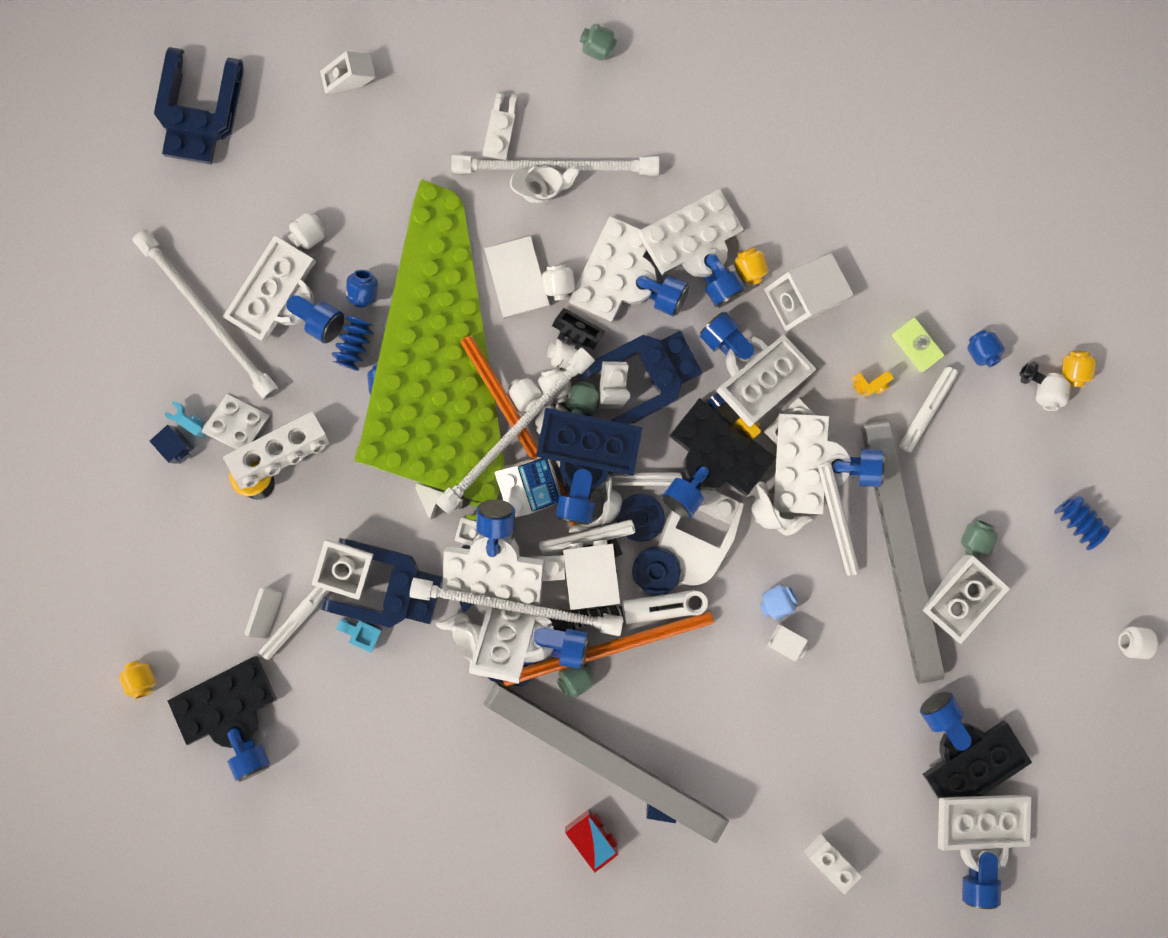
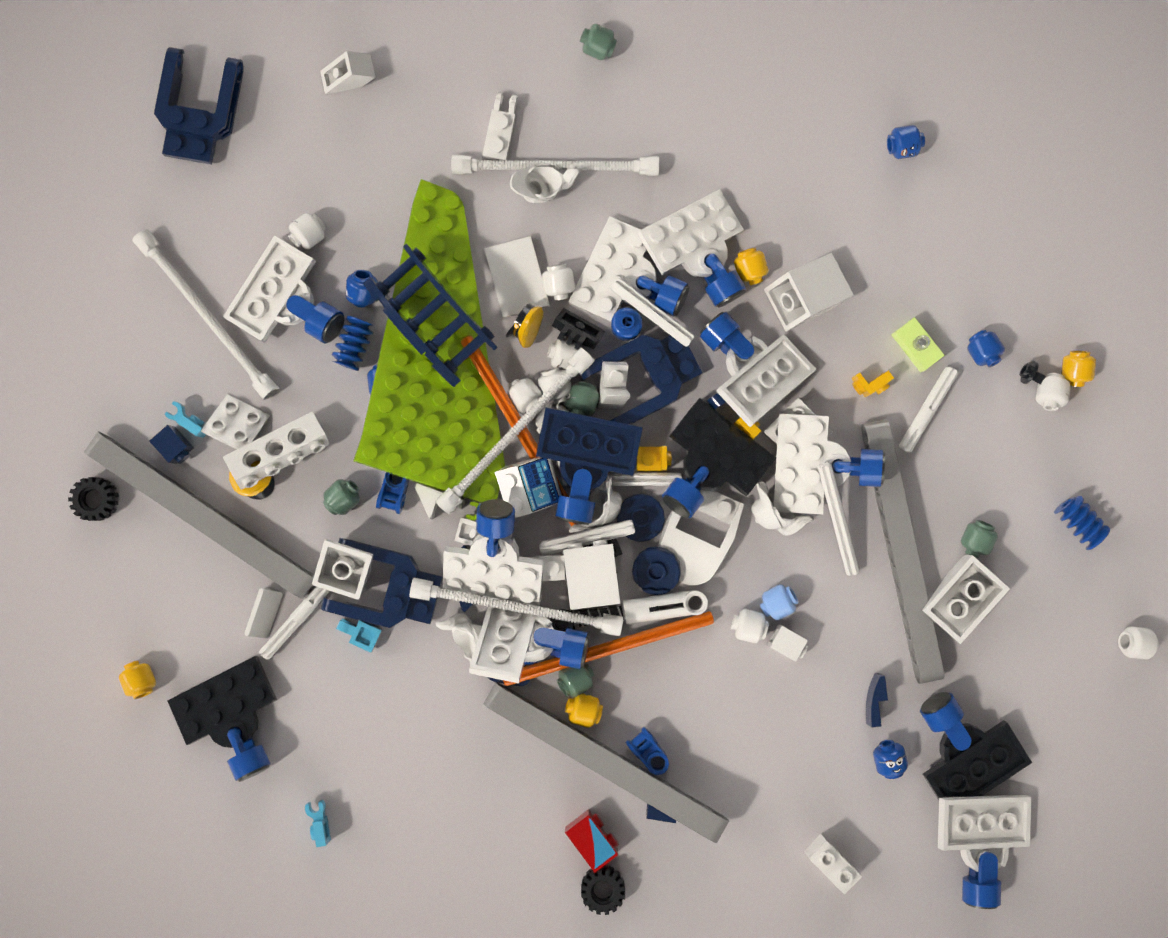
none -> black tyre [68,477,119,521]
none -> light grey beam [84,431,314,599]
none -> medium azure plate [305,800,331,847]
none -> sand green head [323,479,360,515]
none -> dark blue fence [363,243,498,387]
none -> blue piece [376,472,410,514]
none -> yellow piece [506,304,544,348]
none -> yellow head [565,693,603,728]
none -> black tyre [581,865,625,915]
none -> white axle [611,278,694,347]
none -> blue head [611,307,643,341]
none -> blue piece [625,726,669,775]
none -> yellow bracket [637,446,672,471]
none -> white head [731,609,769,644]
none -> dark blue slope [866,673,888,728]
none -> blue head [873,740,908,779]
none -> blue head [887,125,925,159]

